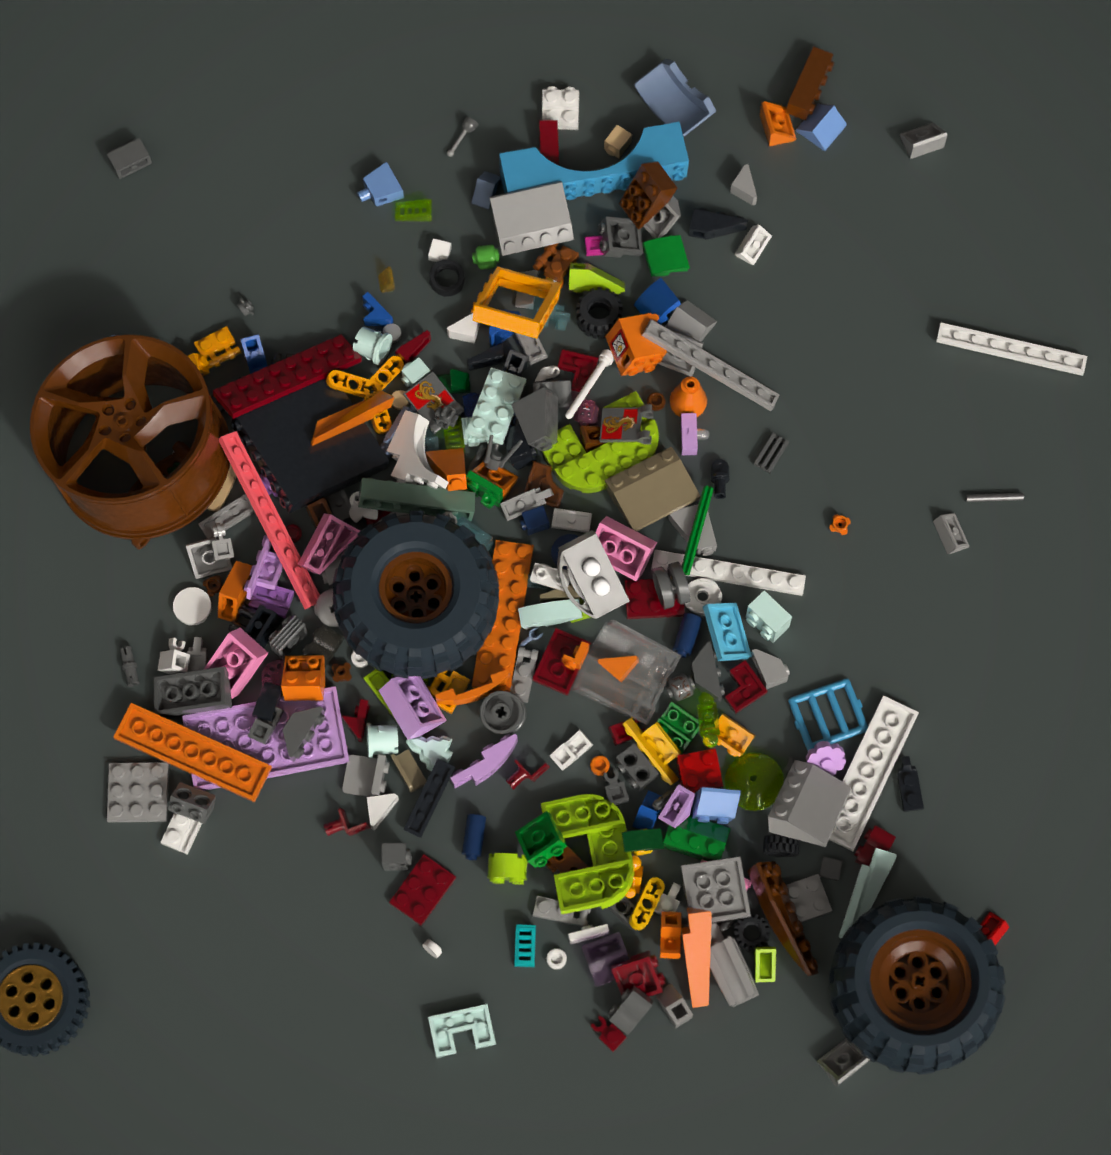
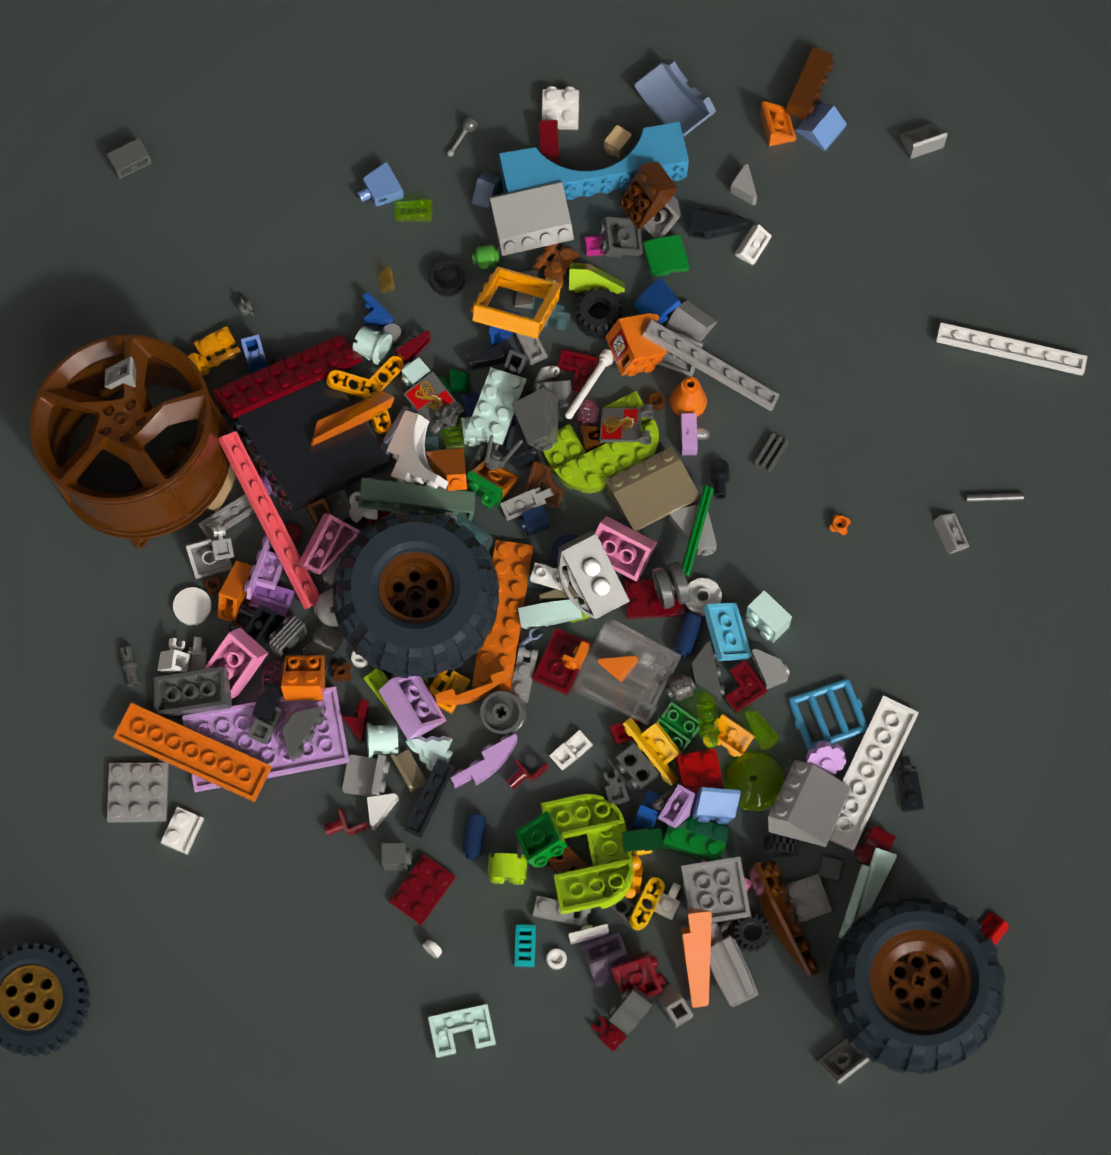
dark grey brick [168,782,216,824] -> none
tan tile [392,390,409,410] -> none
white slope [428,239,451,262] -> none
white slope [447,313,480,344] -> none
white plate [552,508,592,533] -> none
orange tile [590,755,610,776] -> none
white plate [651,550,806,596] -> none
orange brick [660,911,681,959] -> none
lime slope [754,947,776,982] -> none
none -> light grey slope [105,357,136,389]
none -> clear neon green slope [744,710,780,750]

